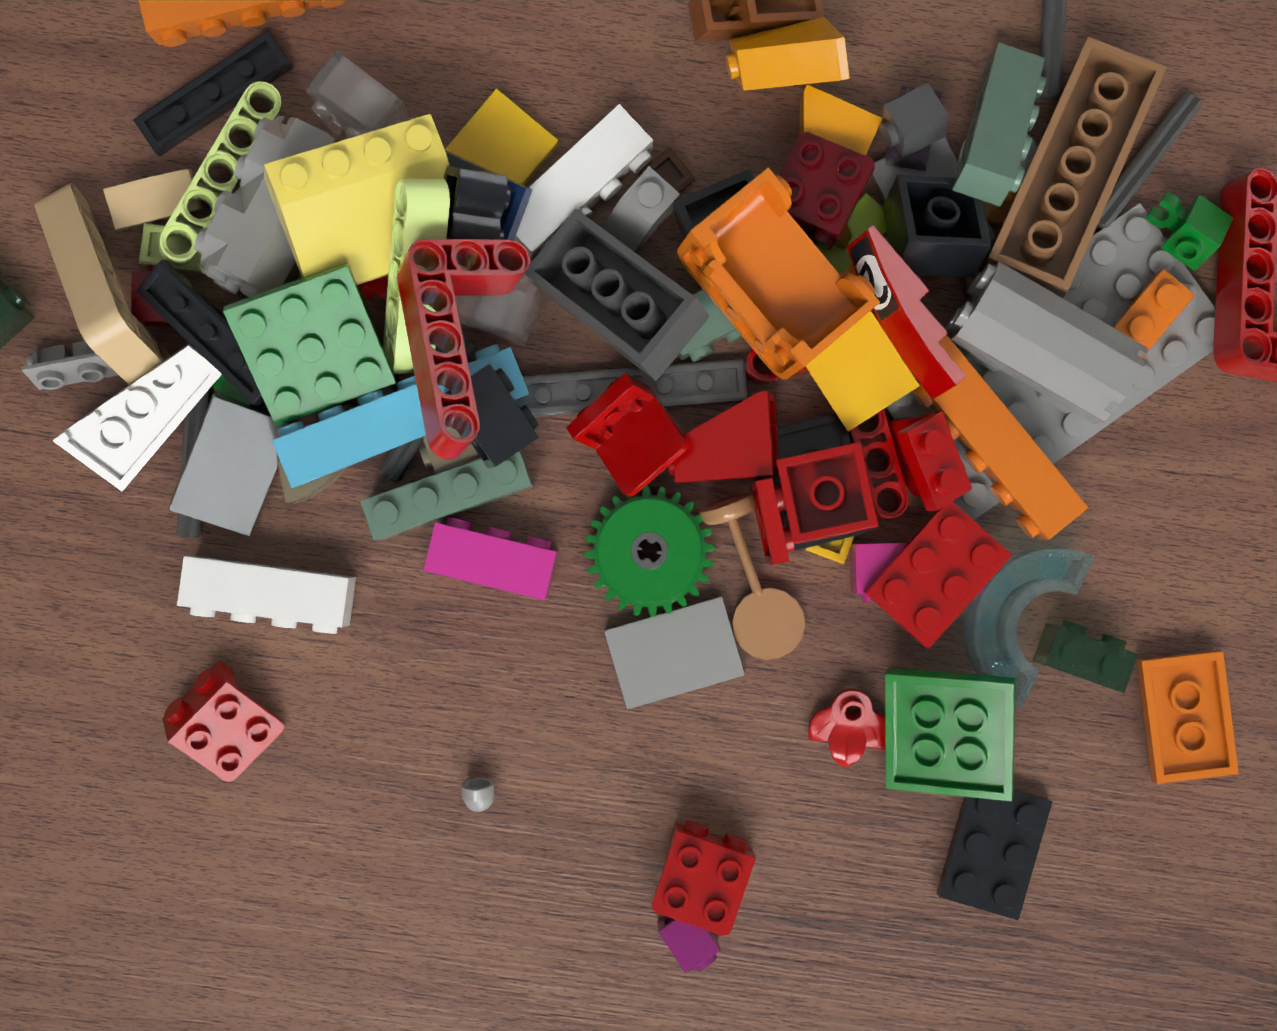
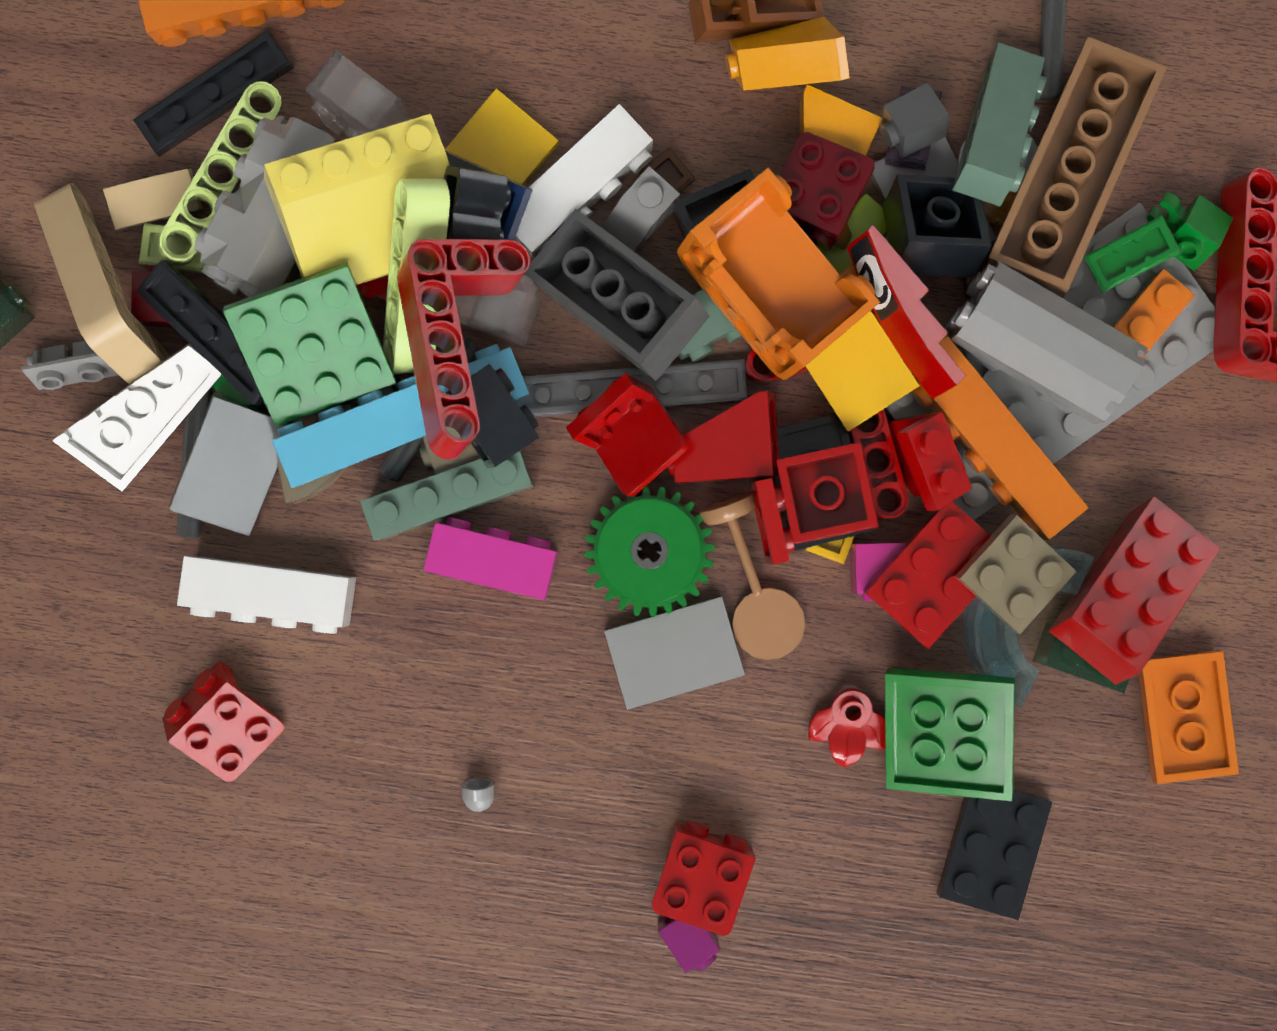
dark grey axle [1097,92,1202,230] -> none
none -> dark tan plate [955,514,1077,634]
none -> red brick [1049,496,1220,685]
none -> green plate [1083,215,1181,294]

